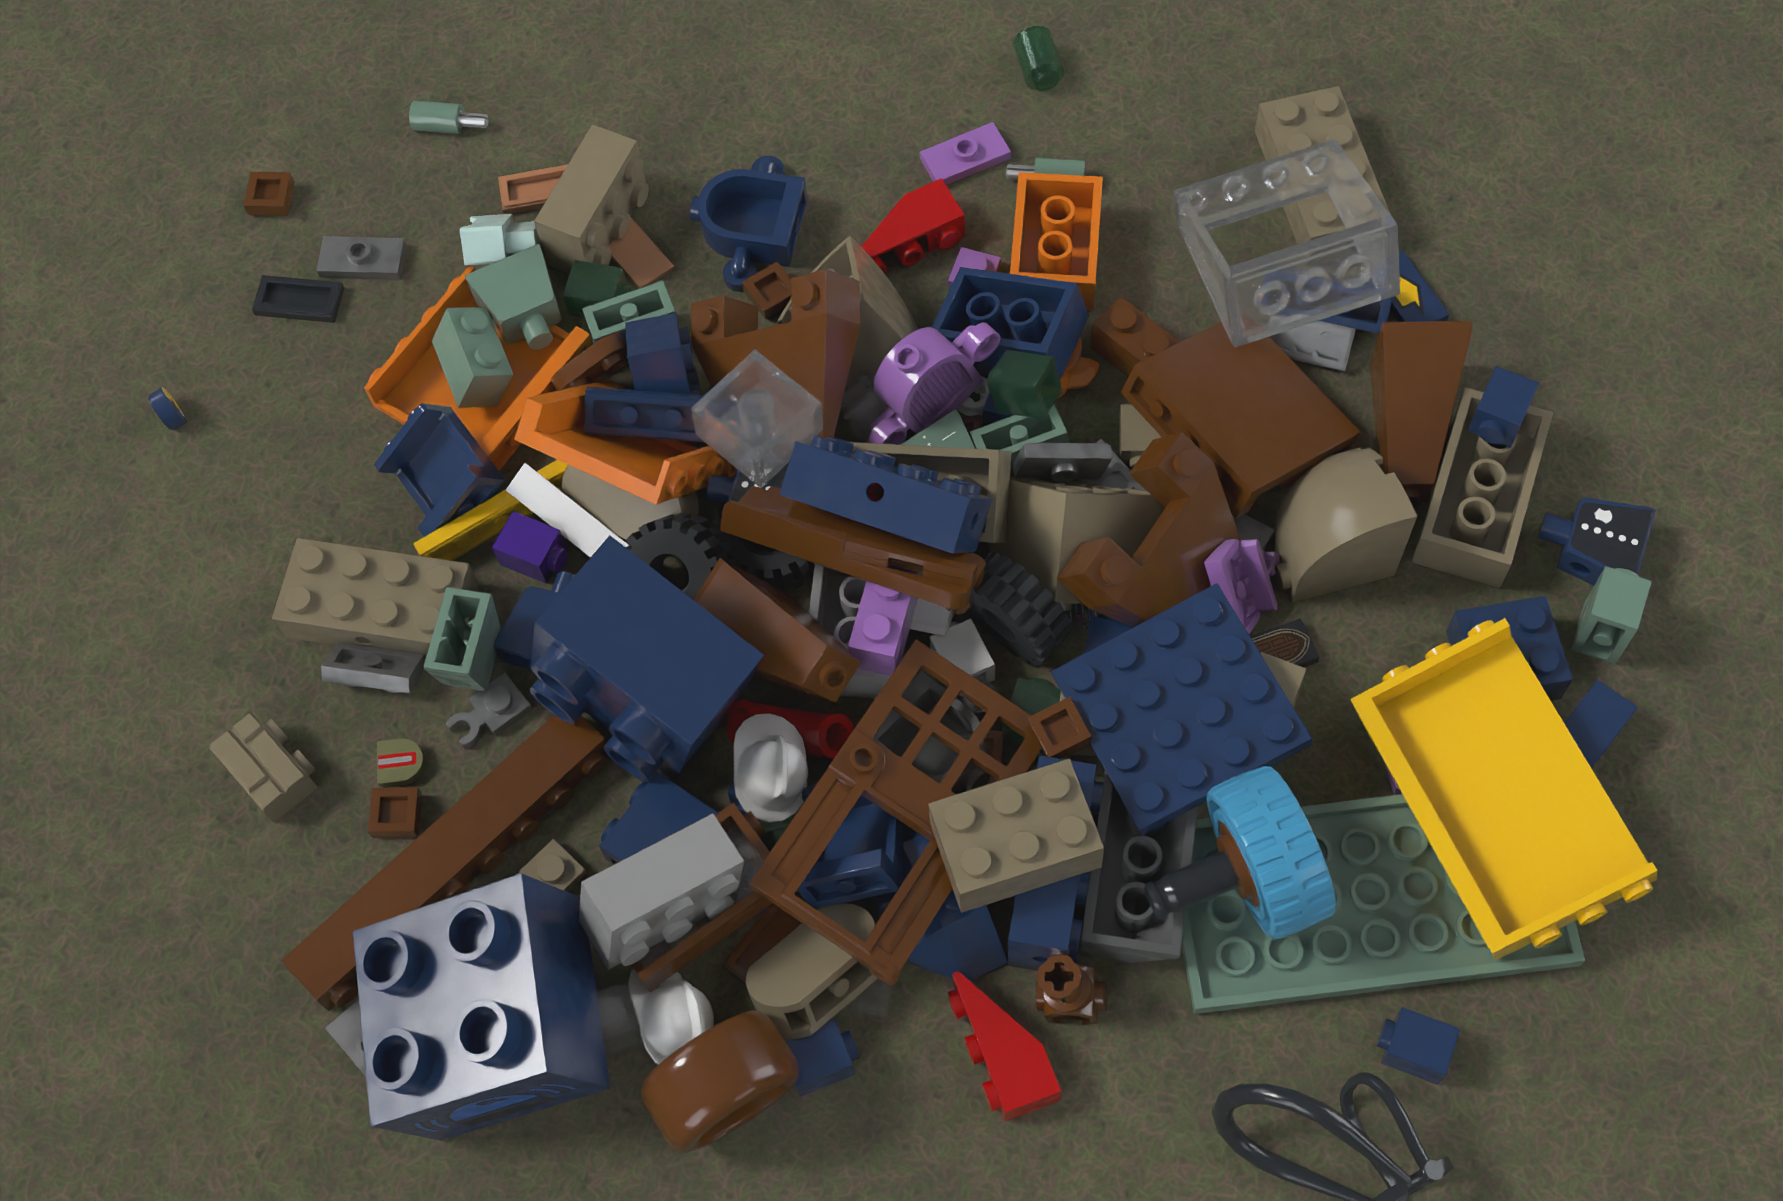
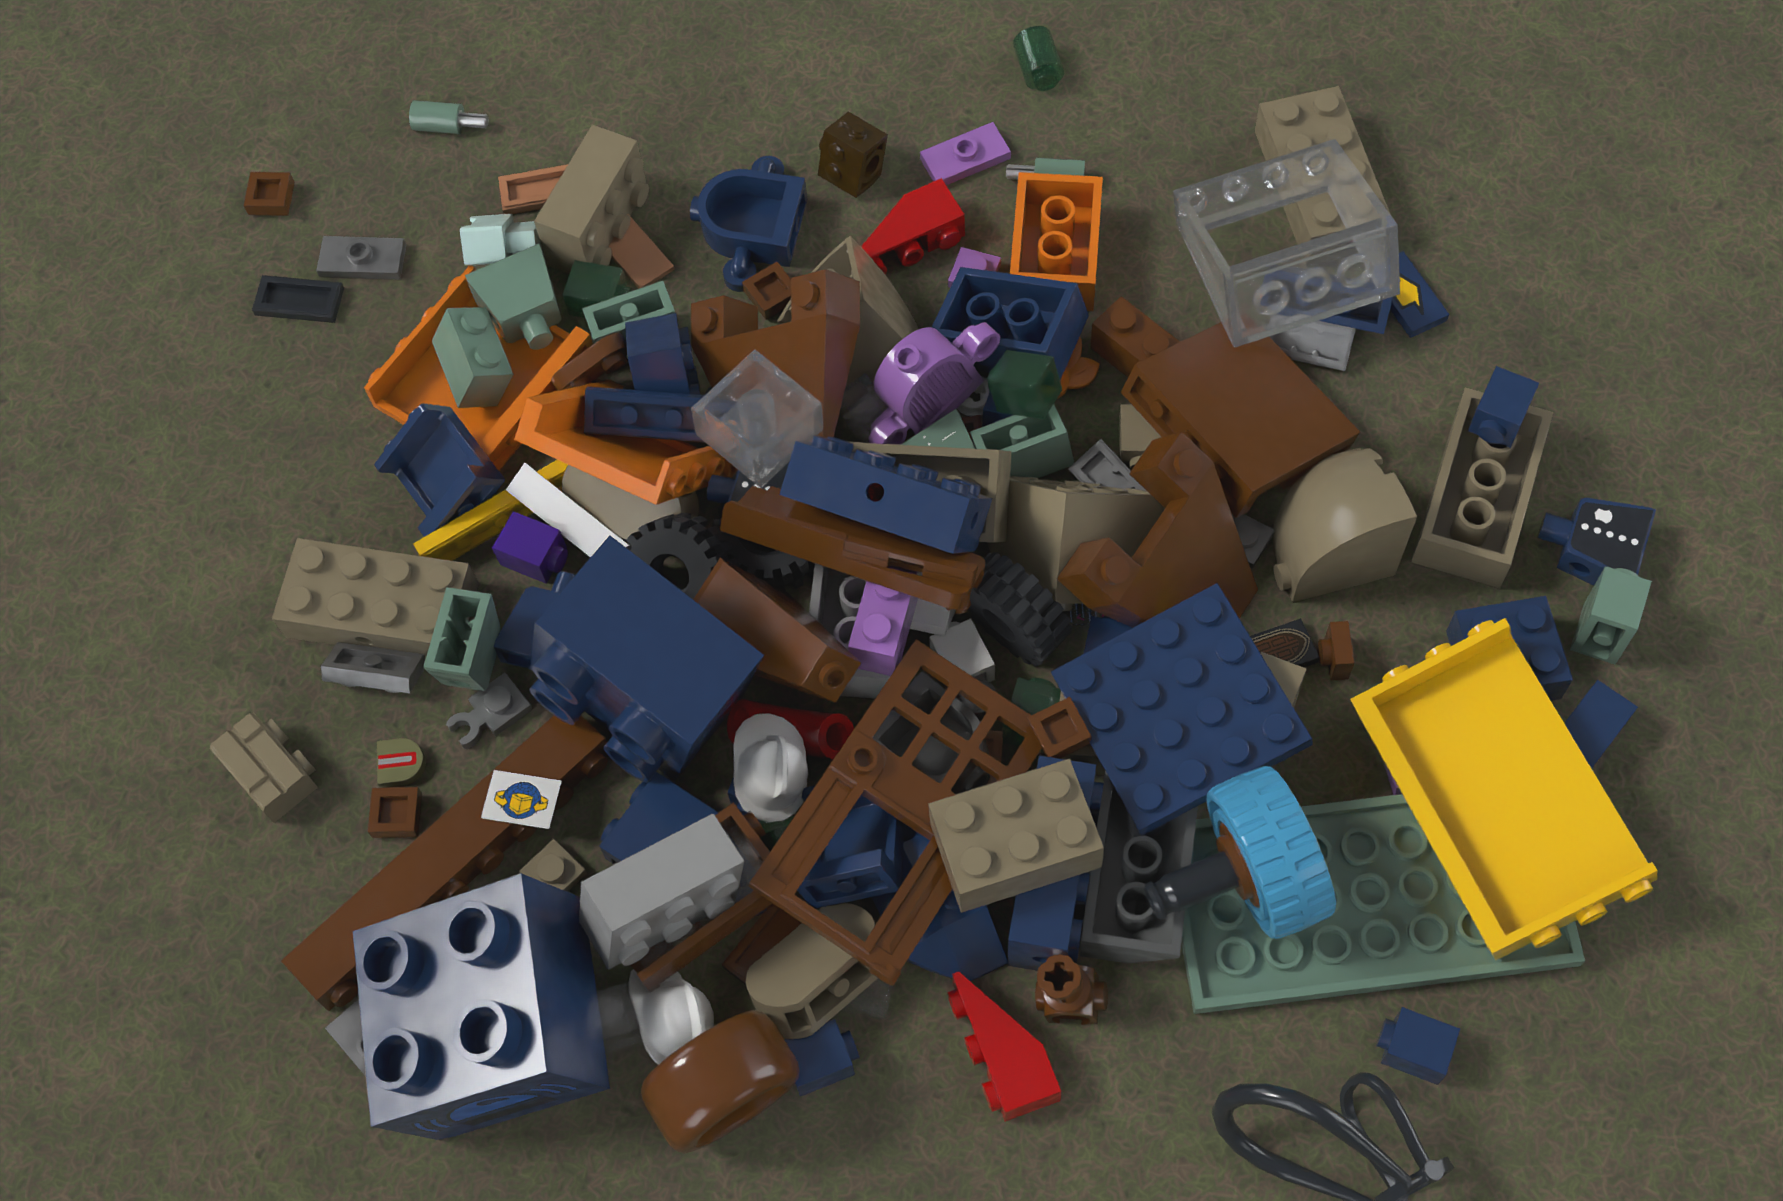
dark blue tile [148,387,187,430] -> none
flat silver plate [1013,443,1113,482] -> none
medium lavender slope [1204,539,1280,634] -> none
reddish brown slope [1369,321,1473,508] -> none
none -> white sticker [481,770,562,829]
none -> dark brown head [817,111,888,198]
none -> reddish brown plate [1318,621,1354,680]

